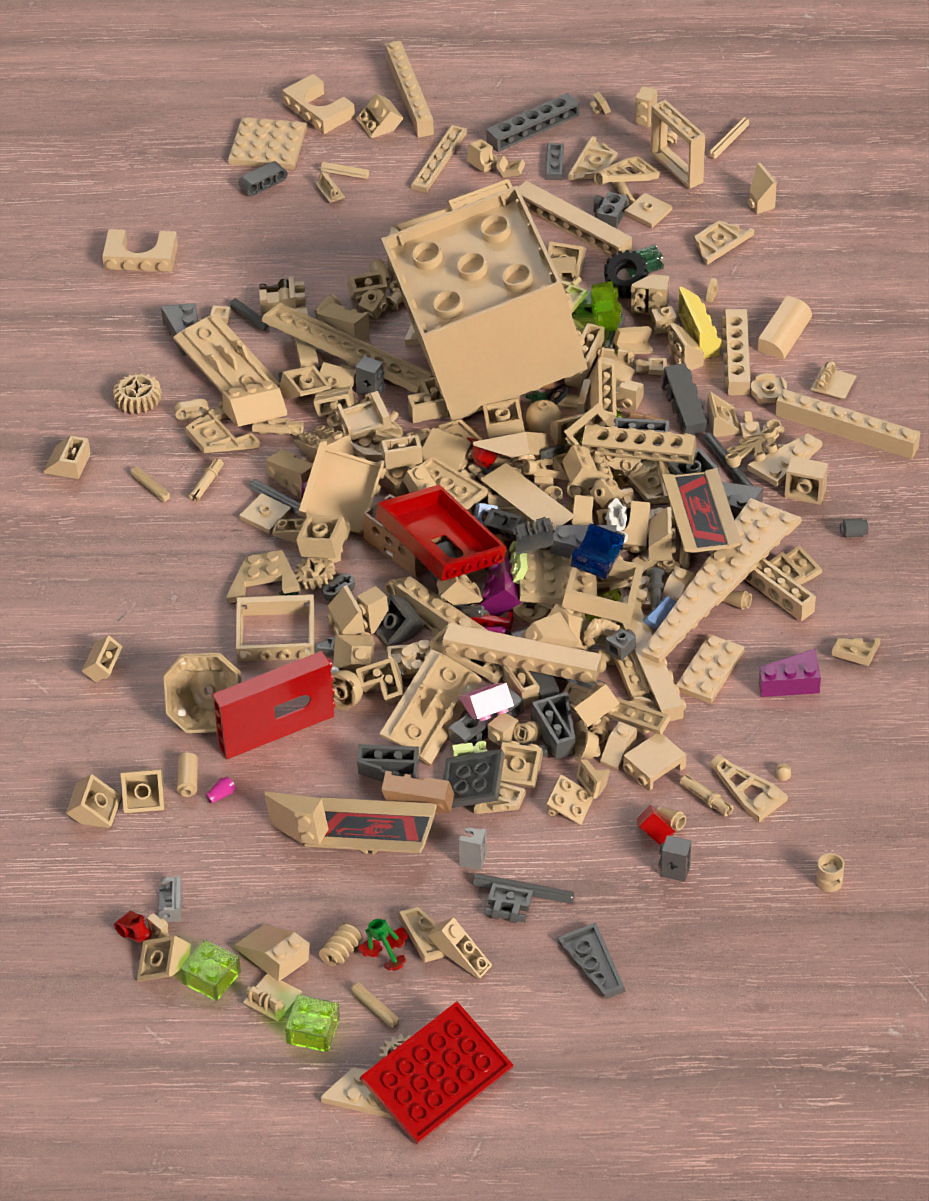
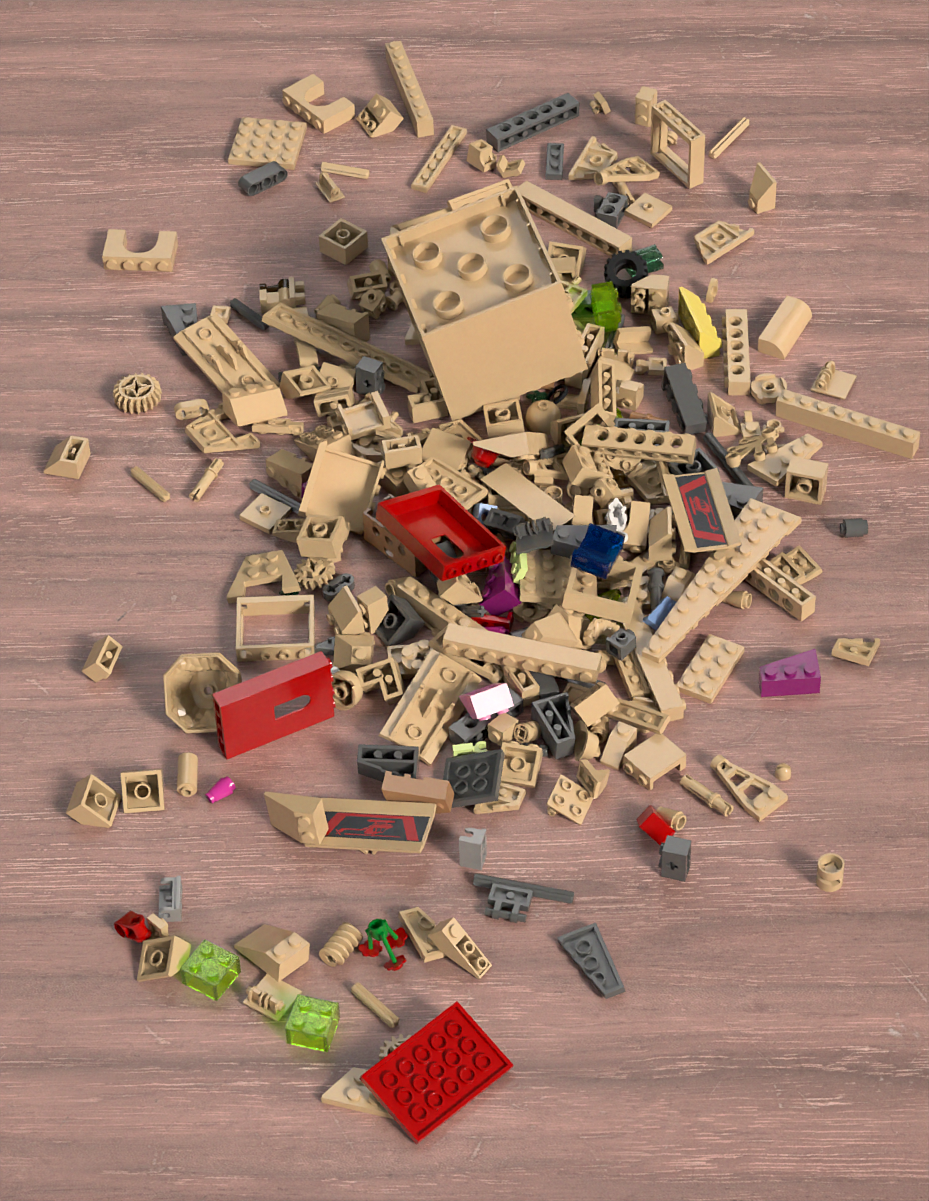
none -> tan brick [319,218,368,265]

